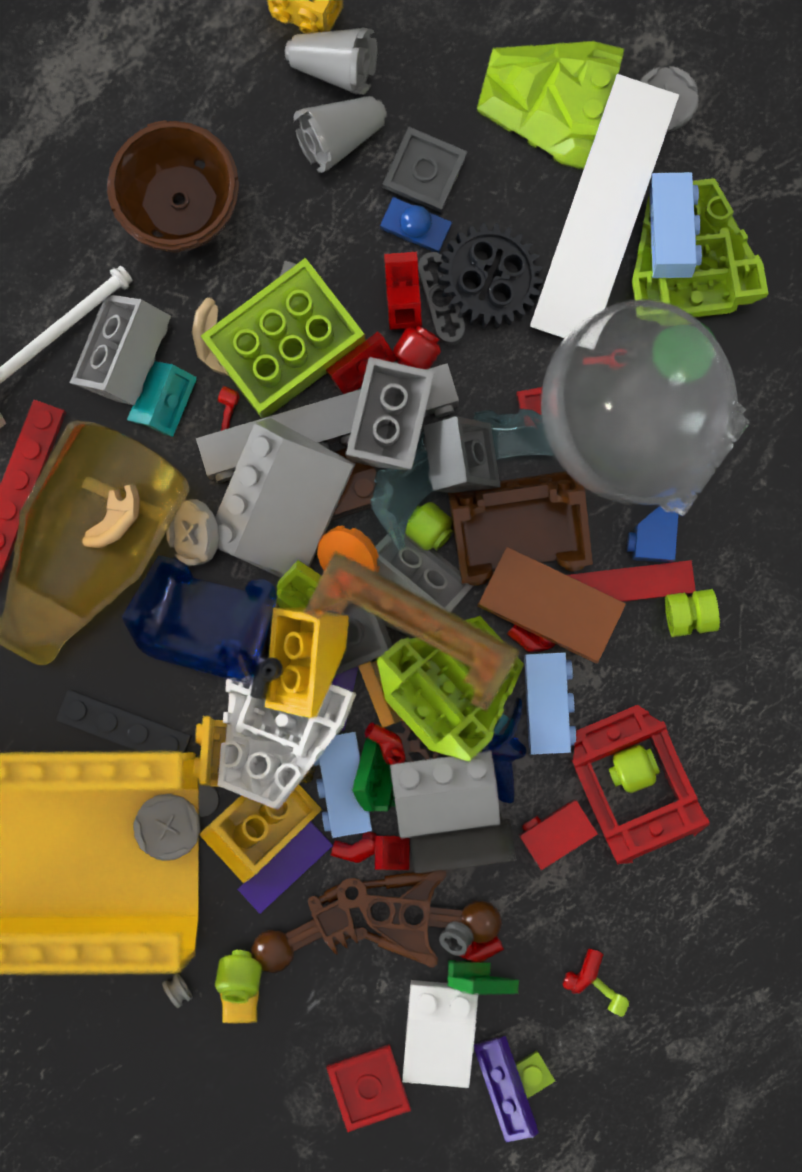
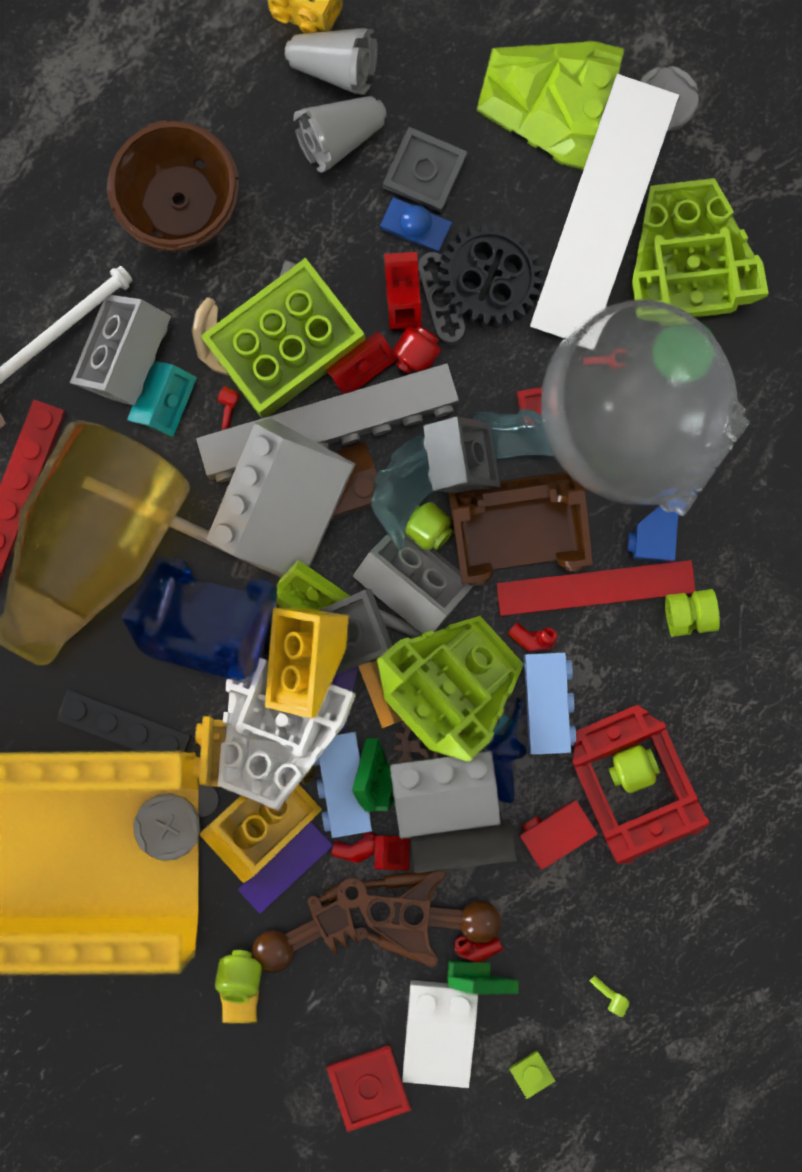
tan piece [82,484,140,548] -> none
light grey bush [162,973,193,1008] -> none
light grey tile [166,499,219,565] -> none
black arm [250,658,283,699] -> none
clear orange windscreen [304,551,520,711] -> none
orange tile [317,526,380,590] -> none
light grey slope [346,357,434,470] -> none
red arm [365,722,406,765] -> none
dark grey bush [440,921,474,955] -> none
dark purple tile [473,1035,539,1142] -> none
dark orange tile [478,547,626,664] -> none
red arm [562,949,604,994] -> none
light blue brick [649,172,702,278] -> none

